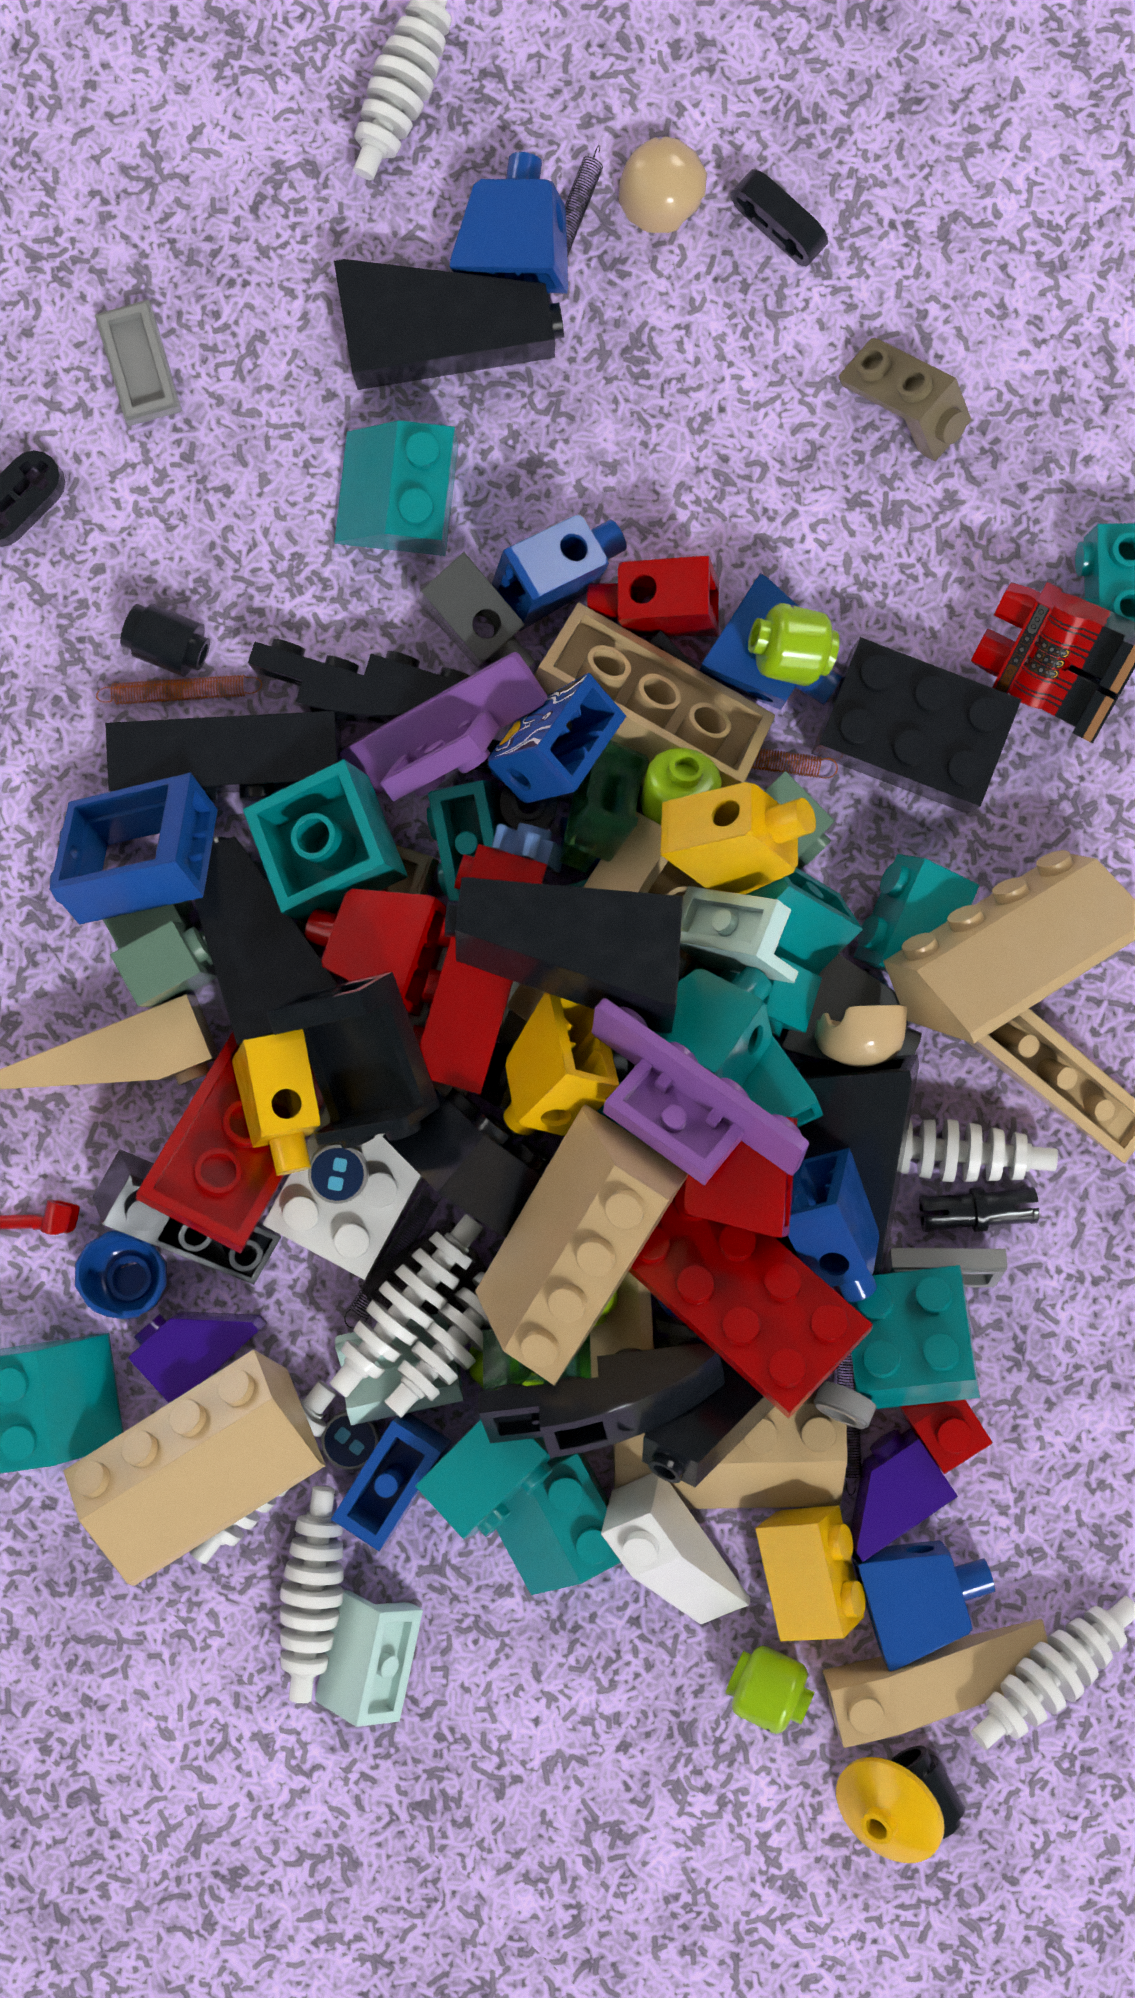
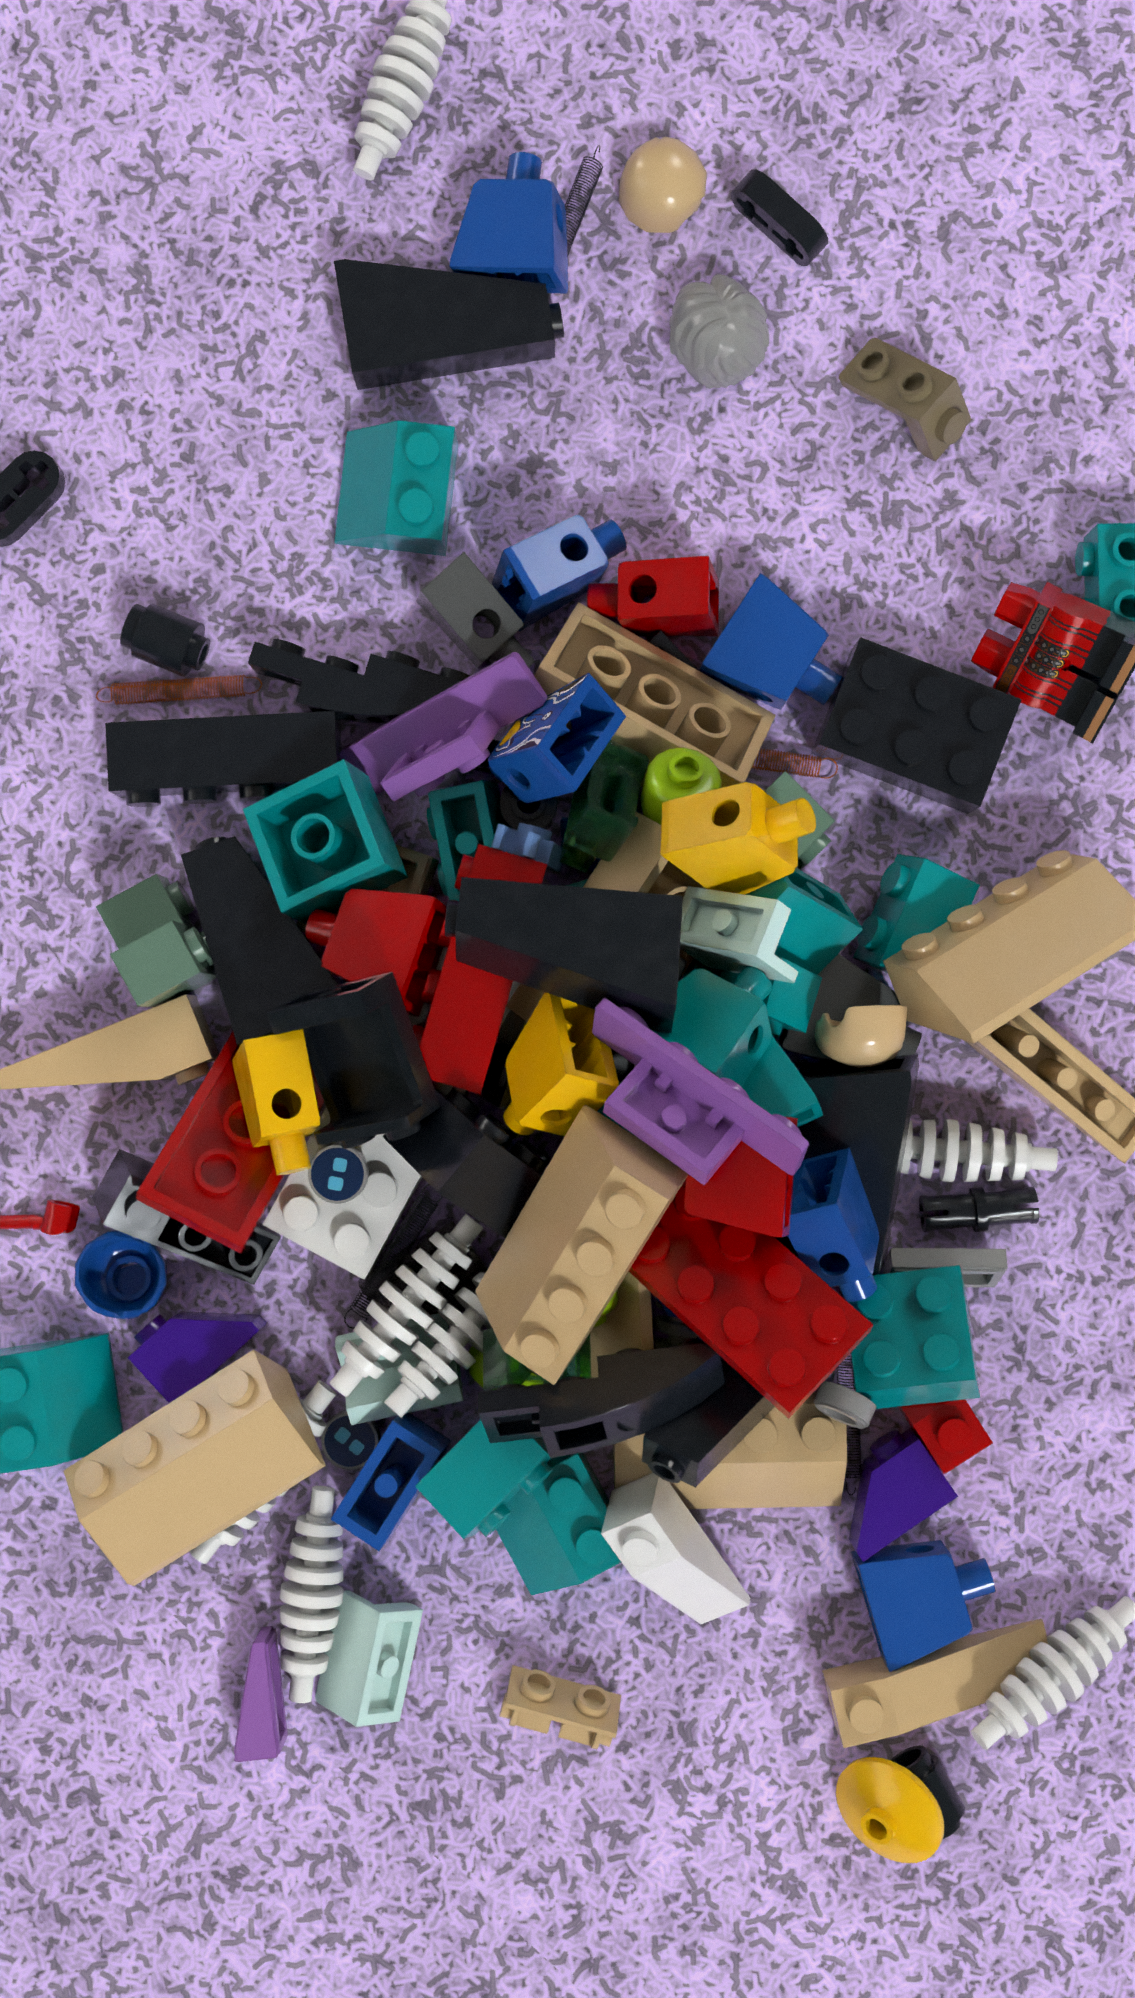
blue window [49,772,218,925] -> none
light grey tile [95,299,182,426] -> none
lime head [725,1645,815,1734] -> none
lime head [748,603,840,686] -> none
yellow brick [755,1505,866,1641] -> none
none -> medium lavender slope [234,1626,288,1762]
none -> tan hinge [499,1665,621,1750]
none -> light grey hair [669,274,769,389]

